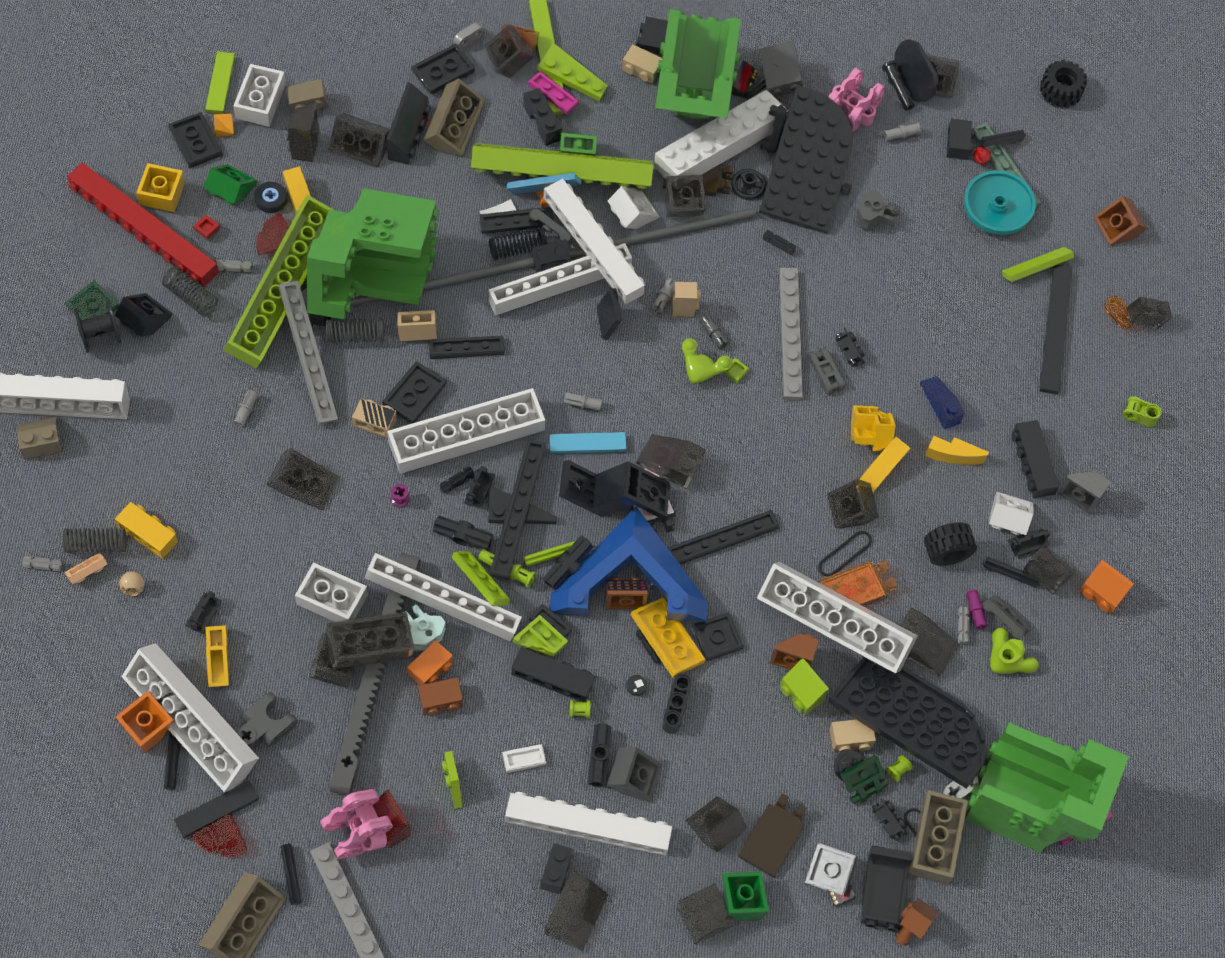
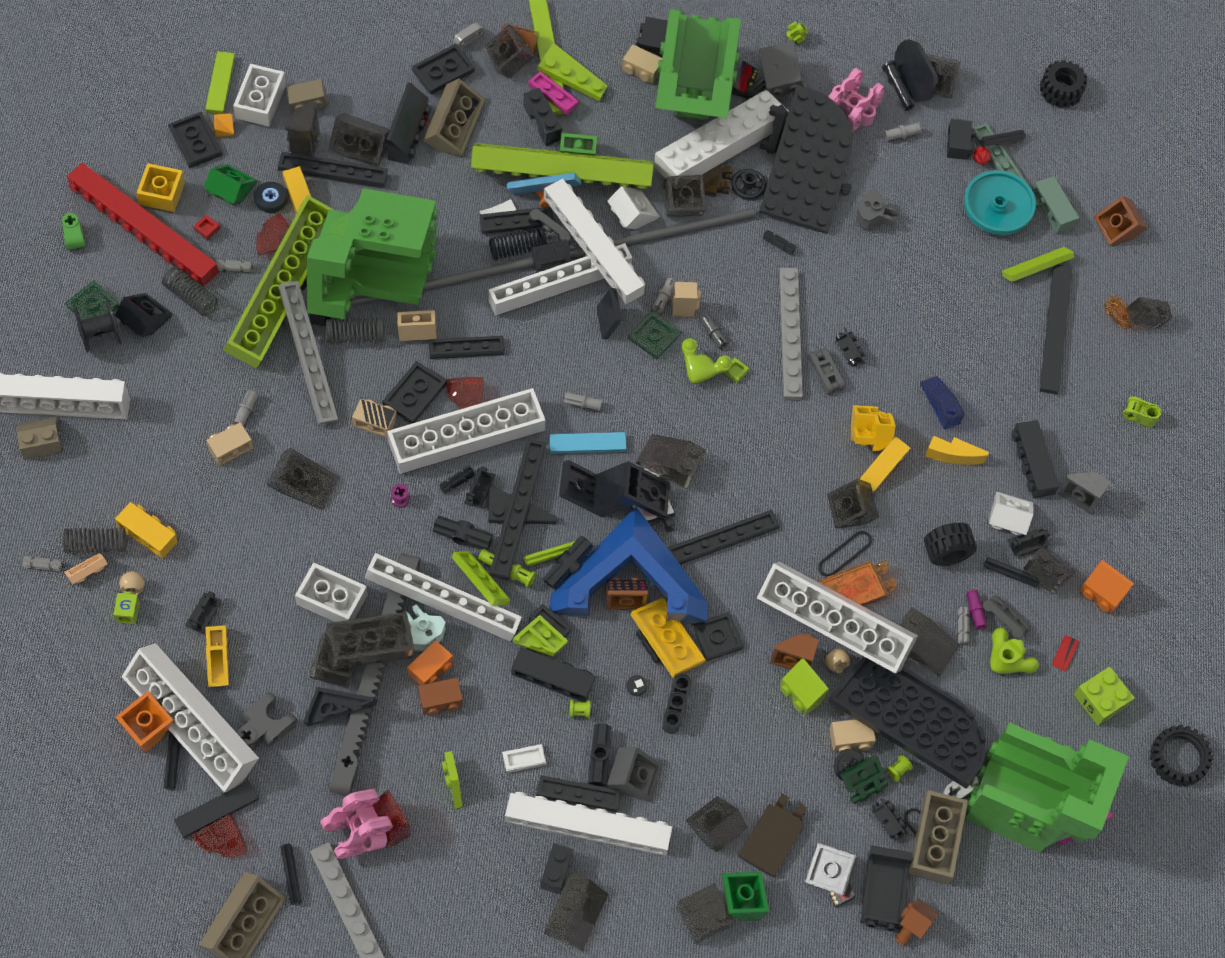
none -> bright green piece [62,213,86,250]
none -> lime brick [113,592,140,624]
none -> tan brick [206,422,253,466]
none -> black plate [277,152,388,187]
none -> black wing [303,687,378,726]
none -> clear red brick [446,377,484,410]
none -> black plate [536,775,621,812]
none -> clear green plate [628,311,681,360]
none -> lime gear [786,21,808,44]
none -> tan piece [825,648,850,673]
none -> sand green brick [1032,176,1079,234]
none -> red sticker [1052,635,1079,671]
none -> lime brick [1073,666,1135,726]
none -> black tyre [1150,725,1213,787]

